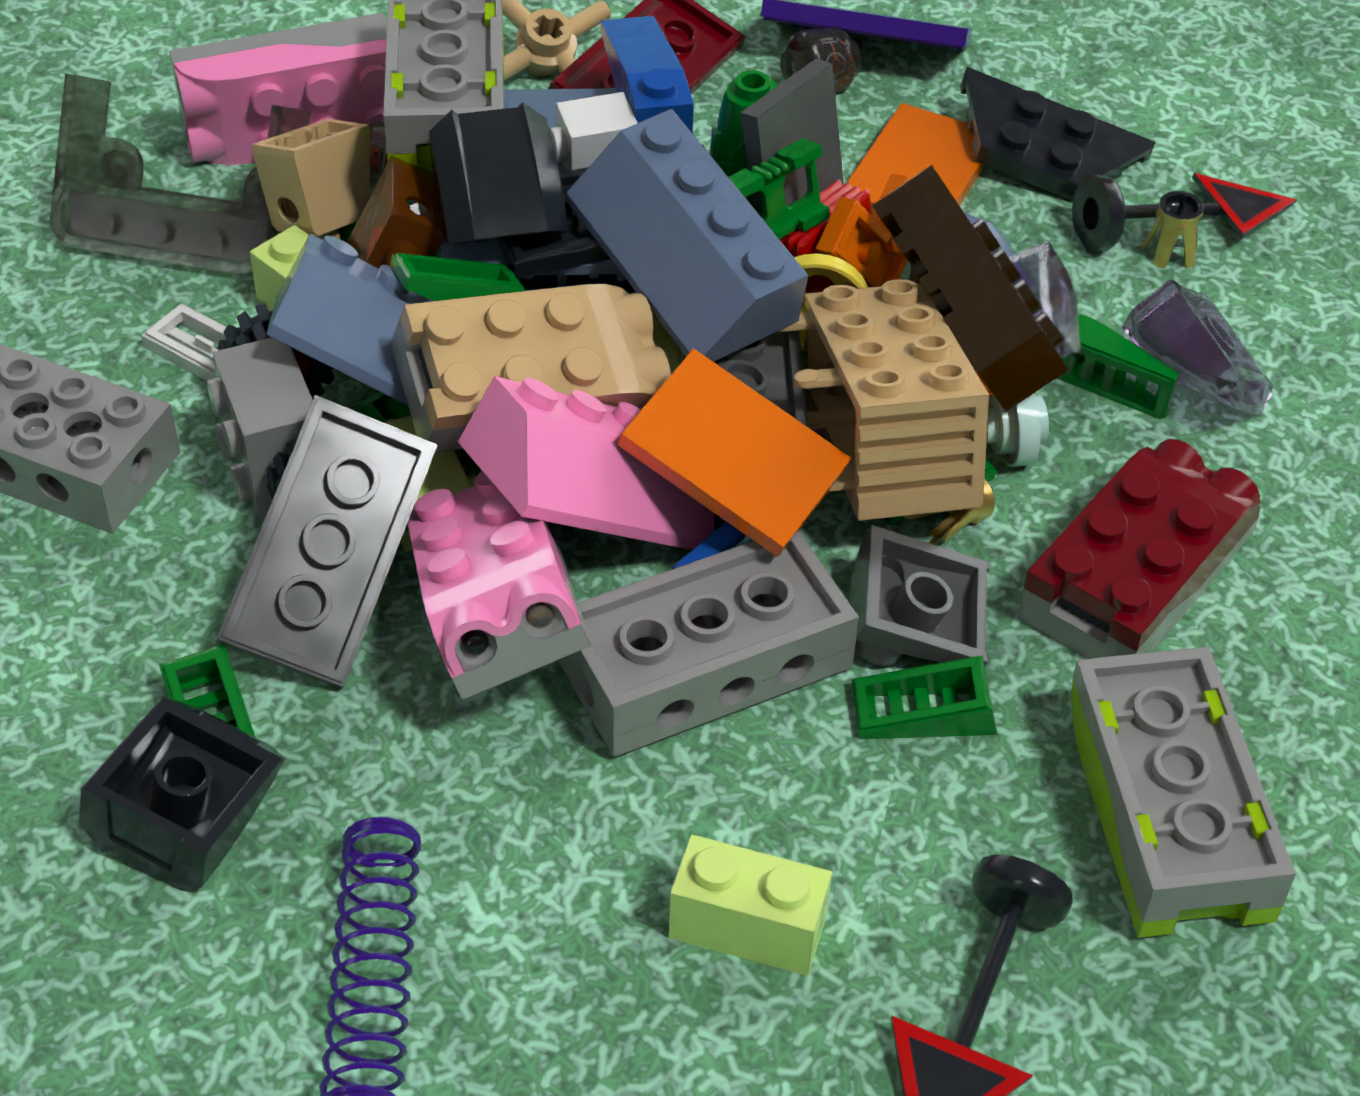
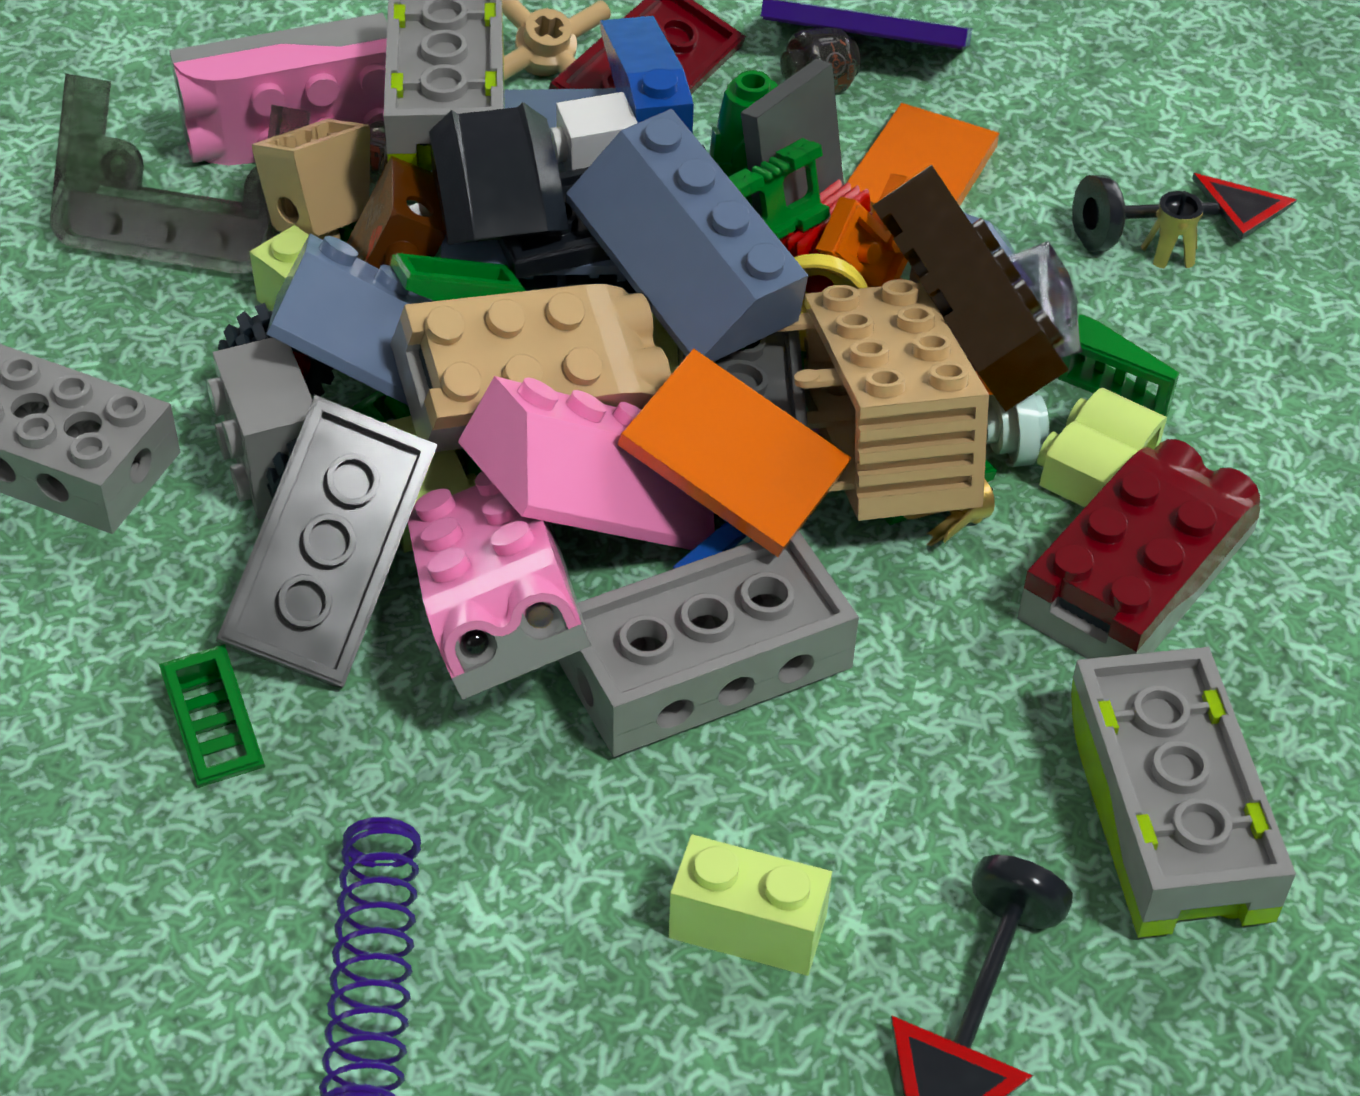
black slope [79,696,286,891] -> none
white tile [141,303,226,381] -> none
dark grey slope [849,525,990,666] -> none
green slope [851,655,997,740] -> none
black wing [960,67,1156,201] -> none
slope [1122,279,1273,416] -> none
none -> yellowish green brick [1037,387,1167,507]

